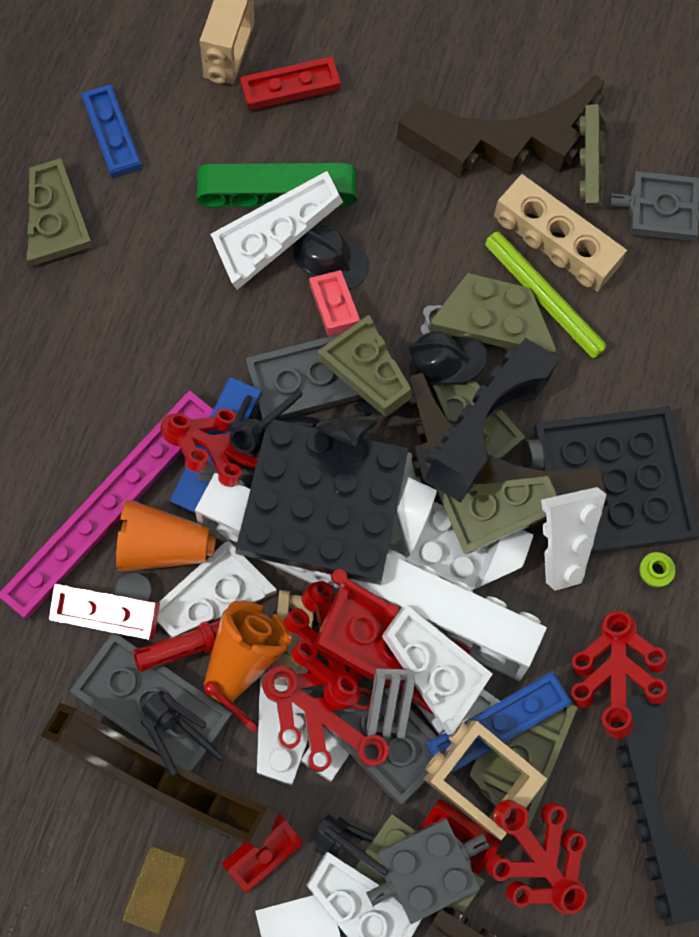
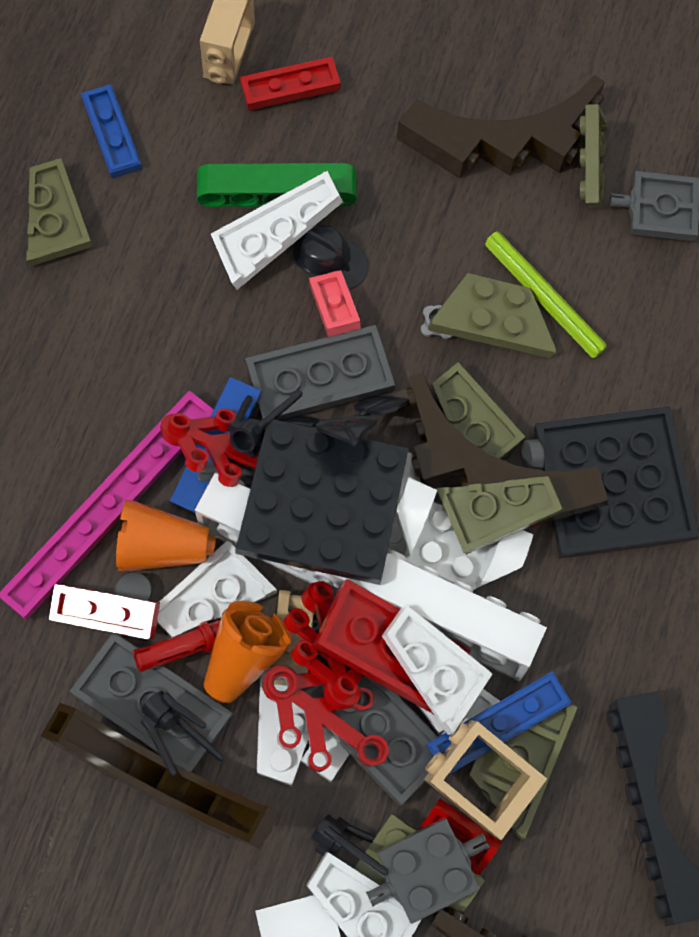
clear yellow plate [122,846,187,934] -> none
red hinge [204,681,258,733] -> none
red plate [221,813,303,894] -> none
olive wing [317,315,412,417] -> none
red hinge [331,569,399,617] -> none
light grey tile [366,669,415,738] -> none
black piece [409,331,488,385] -> none
black arch [424,338,560,503] -> none
red plant [486,800,587,915] -> none
tan brick [494,174,627,292] -> none
white wing [541,487,607,590] -> none
red plant [571,611,668,739] -> none
lime plate [639,552,675,588] -> none

